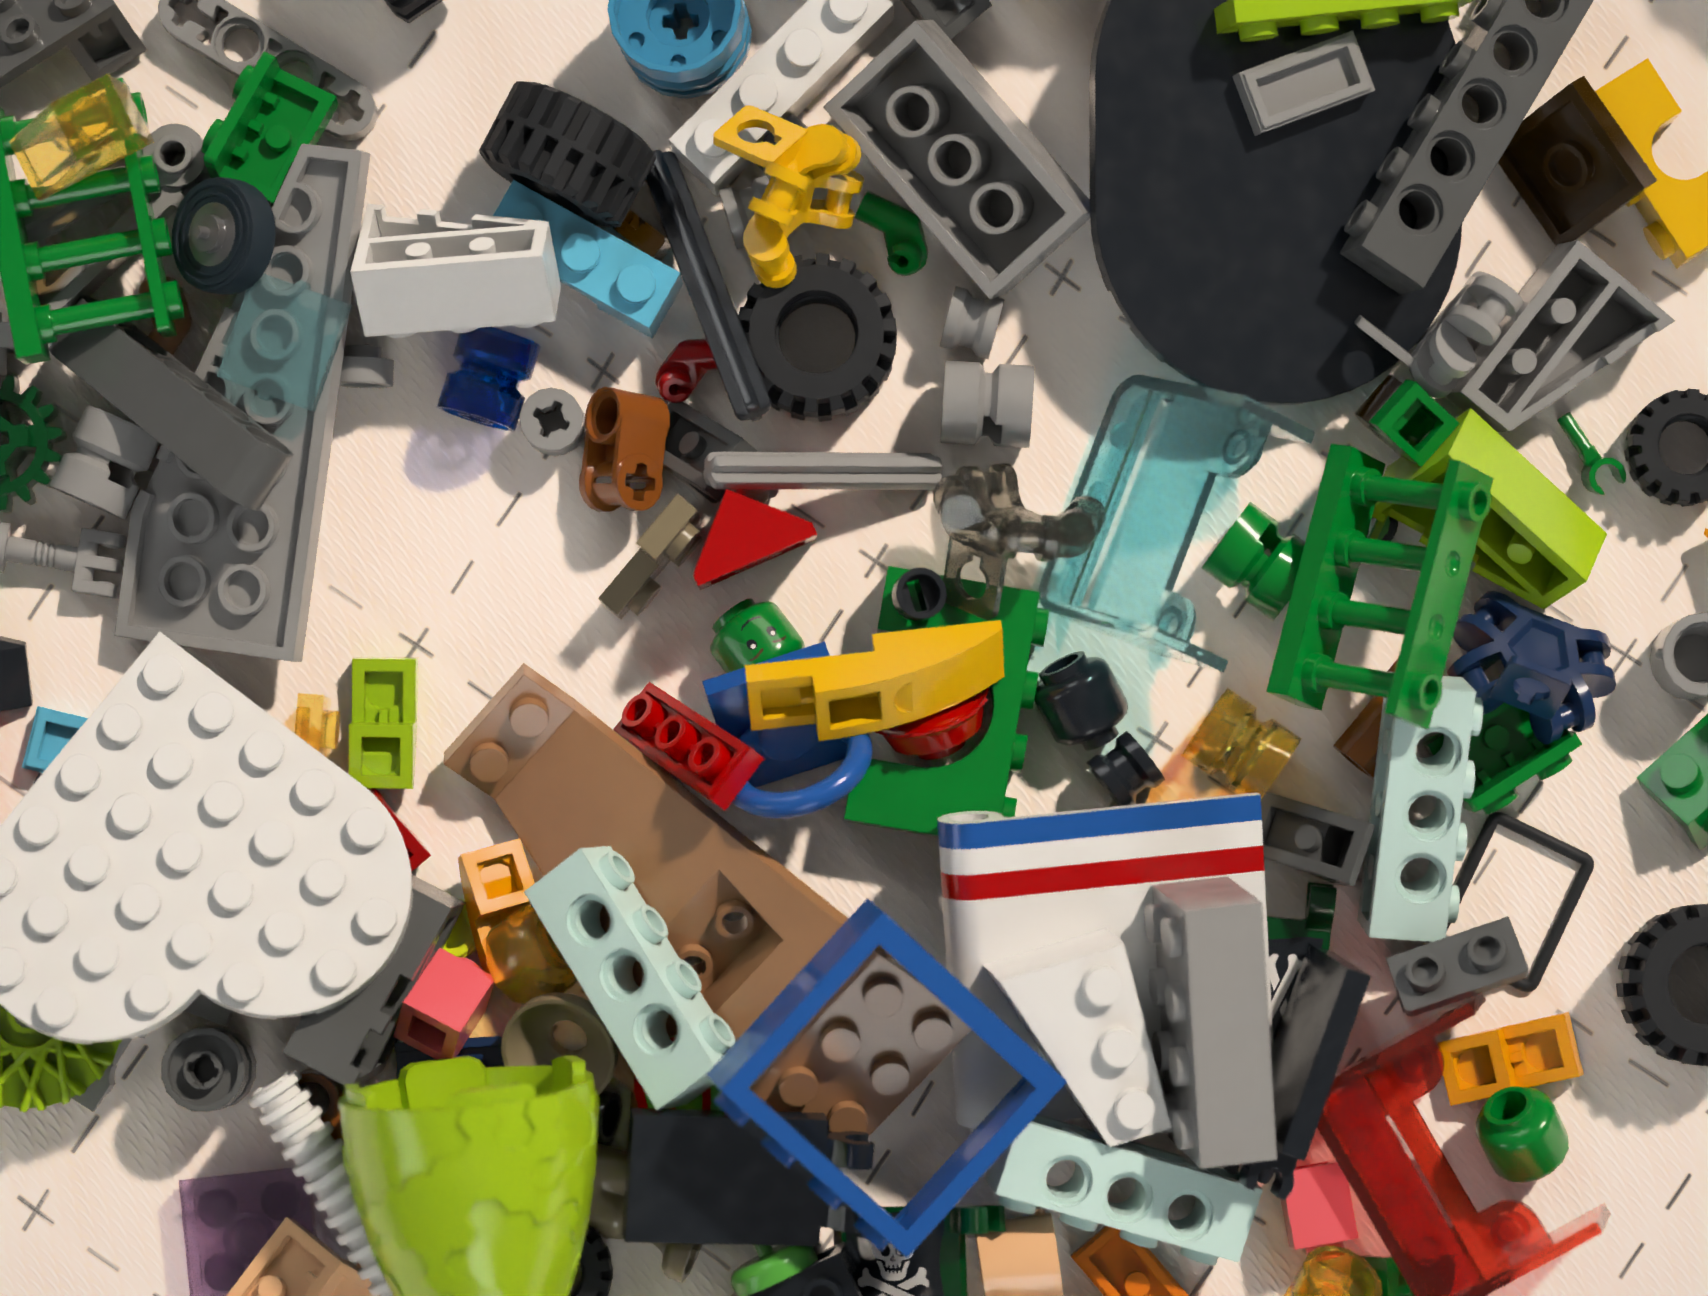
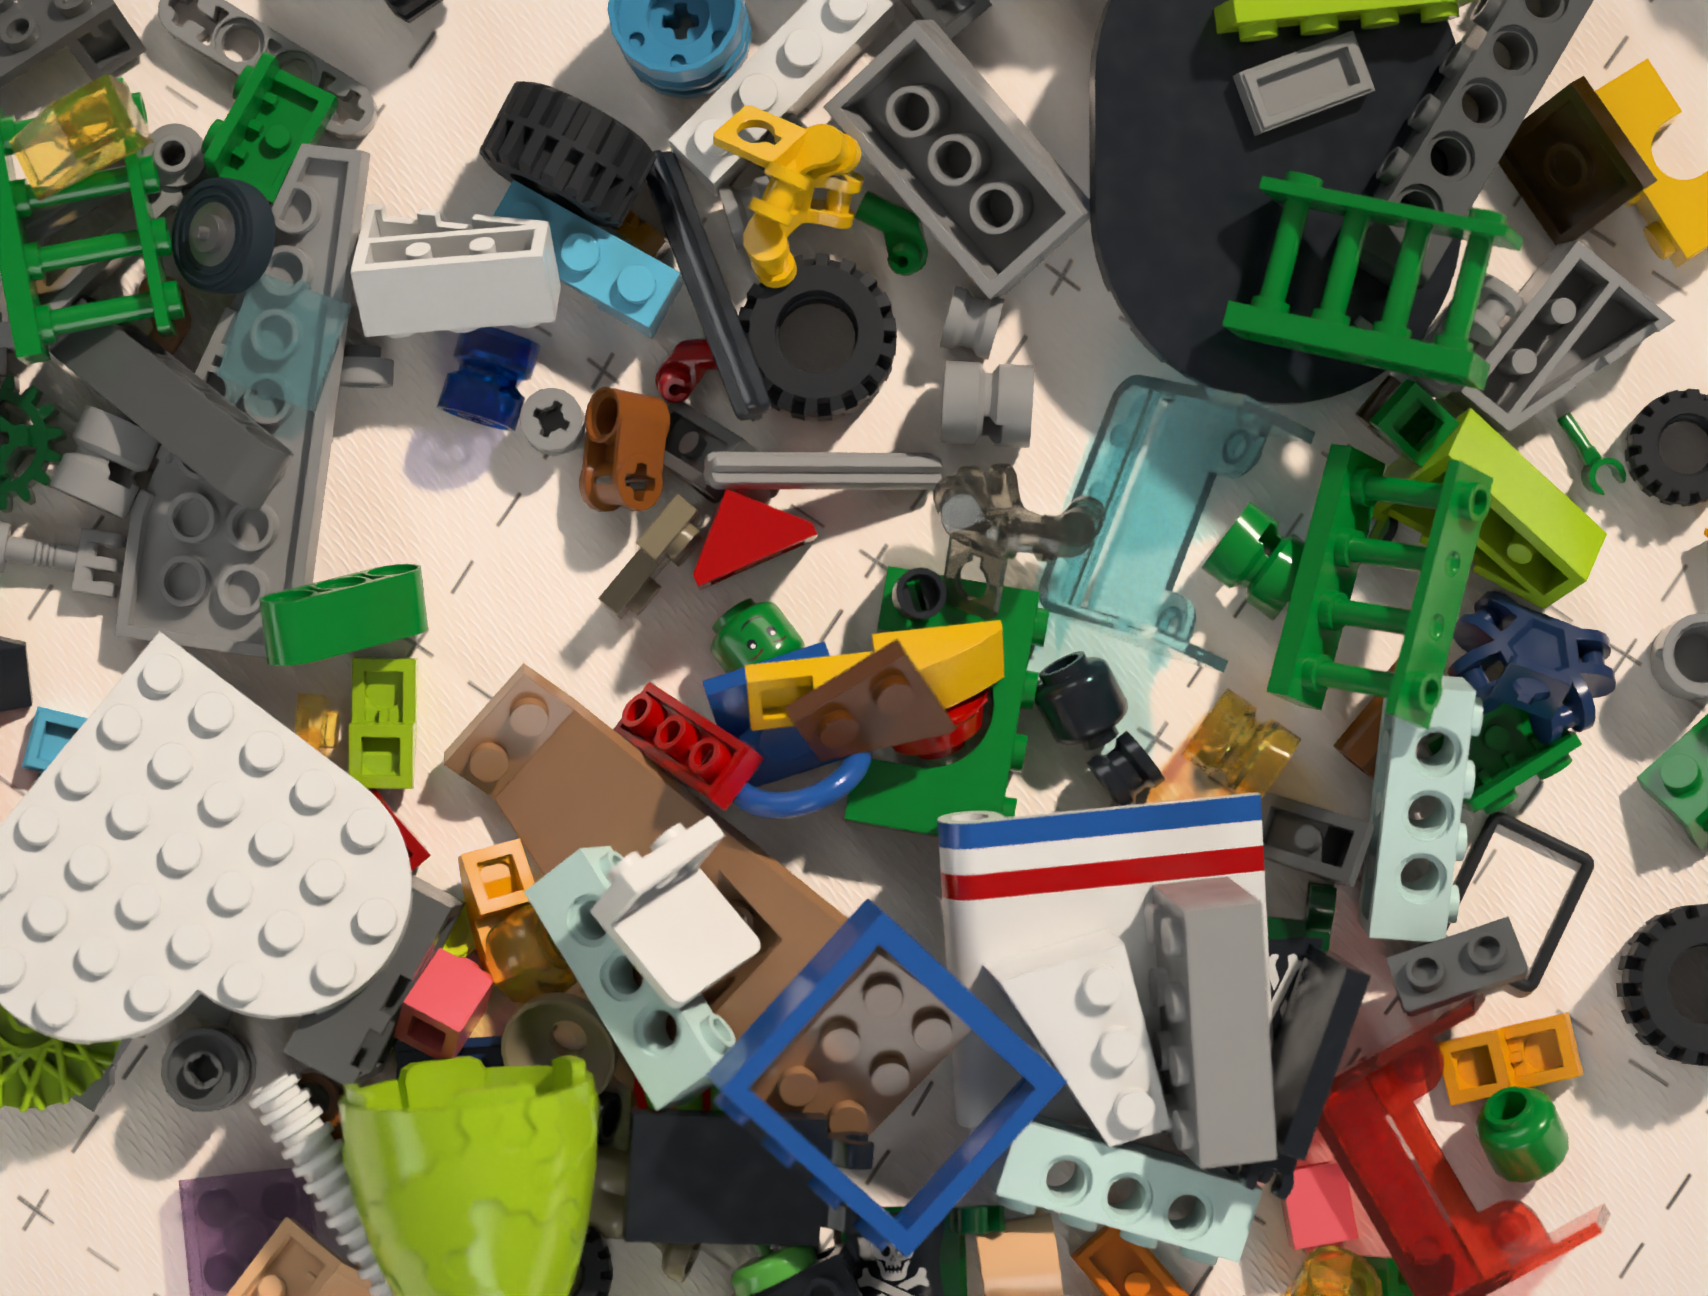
none -> green beam [259,563,429,666]
none -> white bracket [590,816,760,1008]
none -> reddish brown wing [785,638,957,762]
none -> green fence [1222,171,1524,390]

